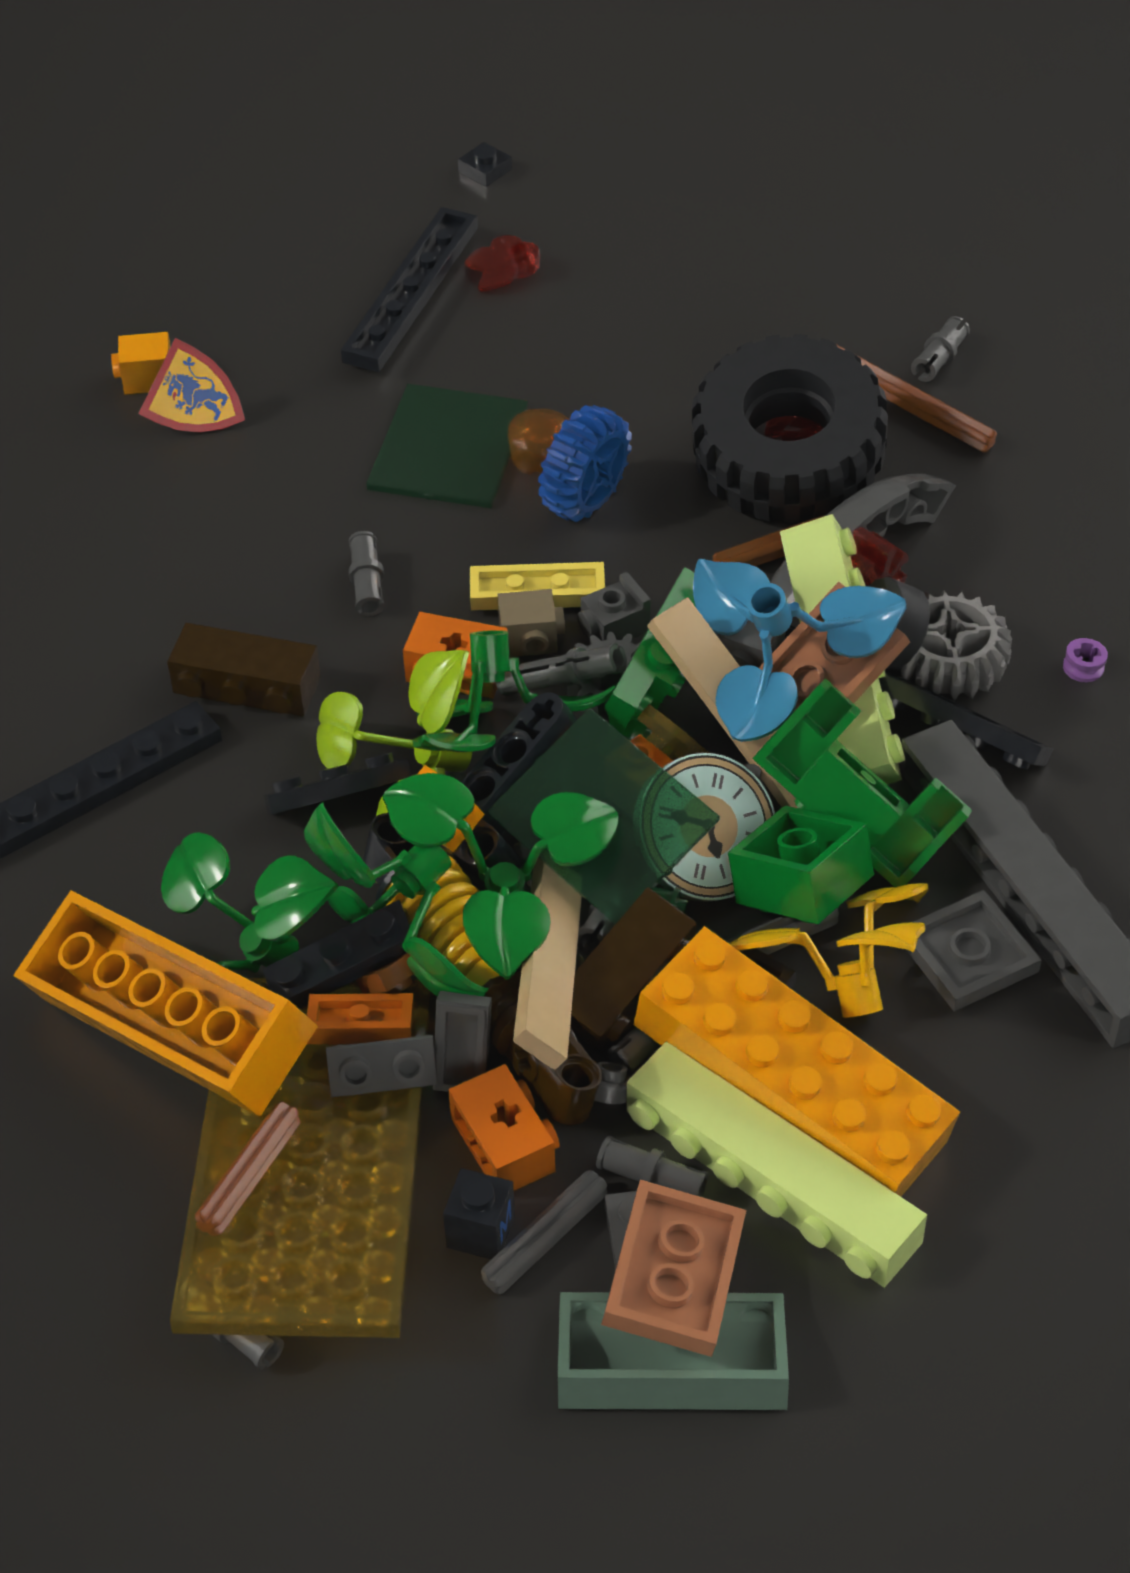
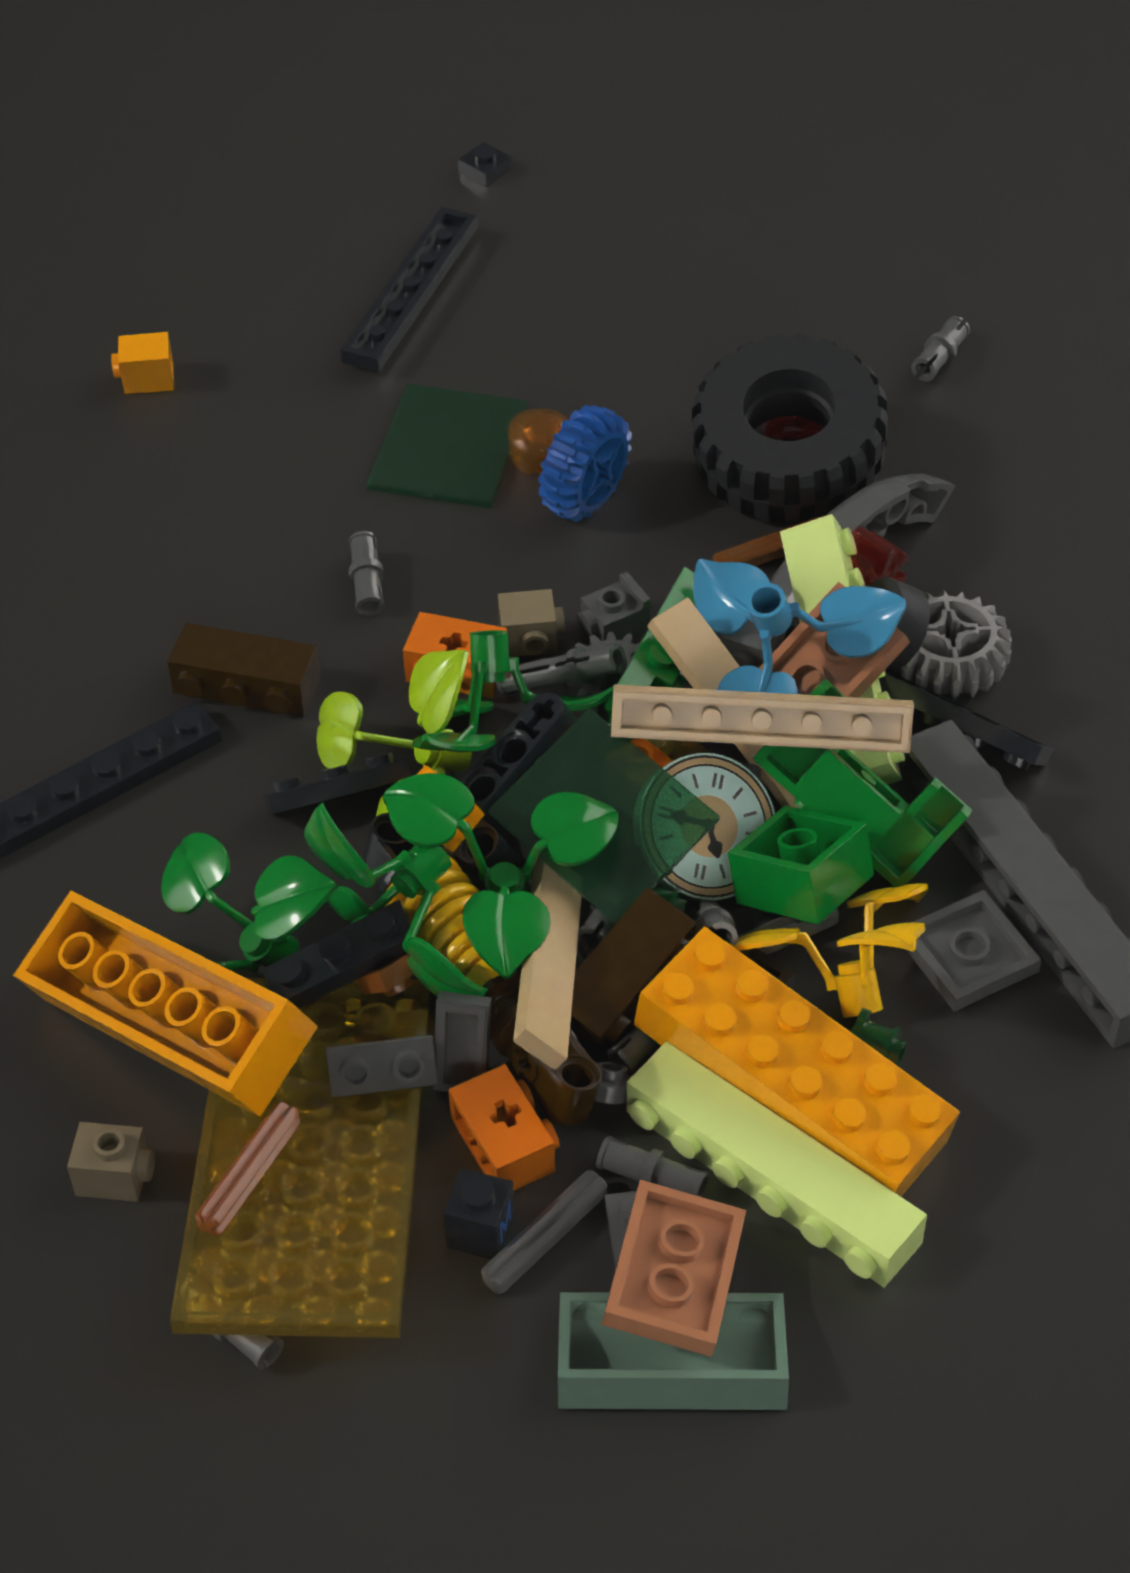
shield [138,338,245,432] -> none
orange plate [307,993,415,1045] -> none
clear red plate [464,235,541,292] -> none
light yellow plate [470,562,605,611] -> none
dark orange axle [837,344,997,452] -> none
medium lavender bush [1063,638,1108,682] -> none
none -> dark tan brick [67,1122,155,1202]
none -> tan tile [611,684,914,753]
none -> dark grey pin [691,899,738,945]
none -> dark green brick [850,1008,908,1067]

